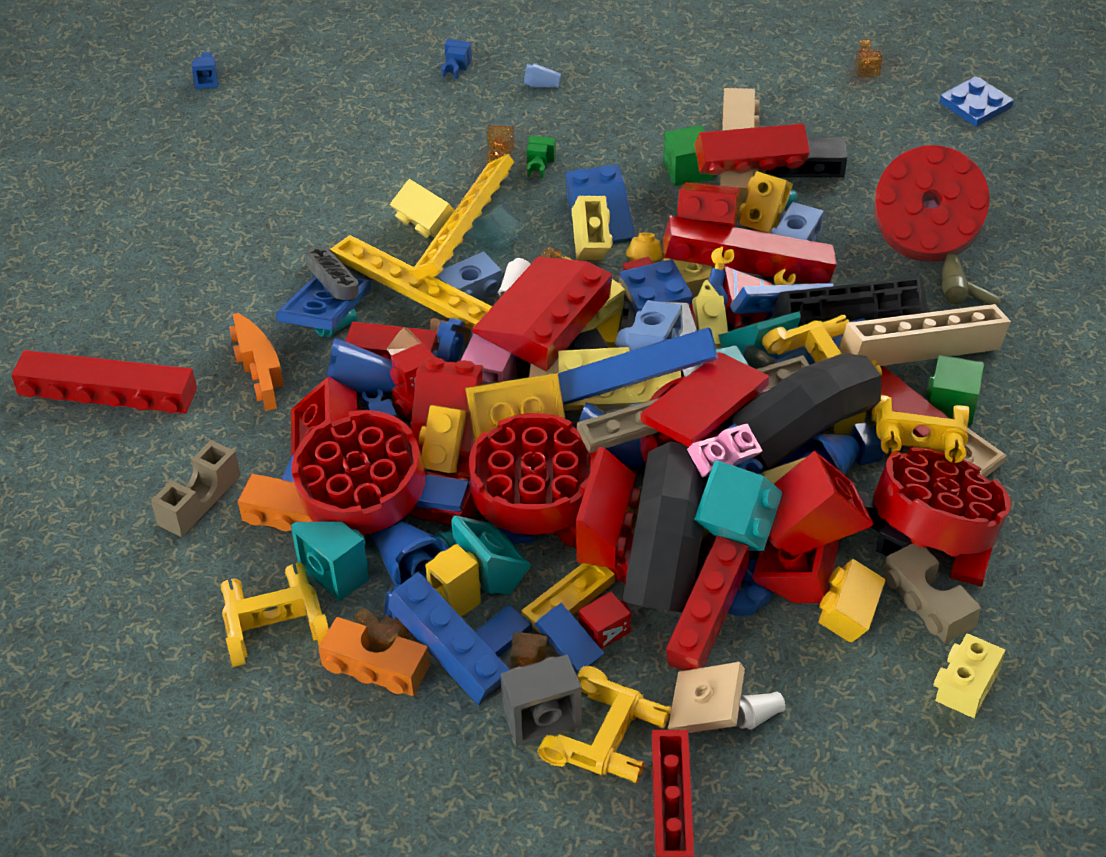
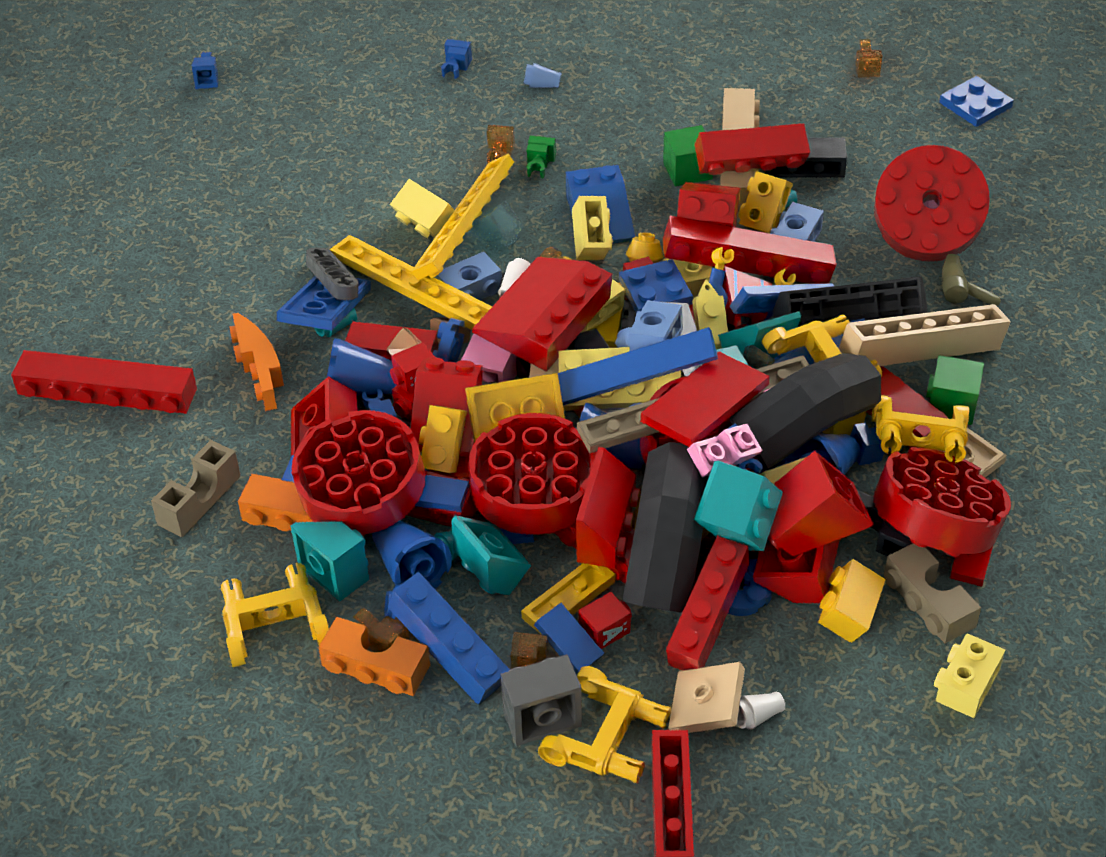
yellow brick [426,544,481,617] -> none
blue tile [475,605,532,657] -> none

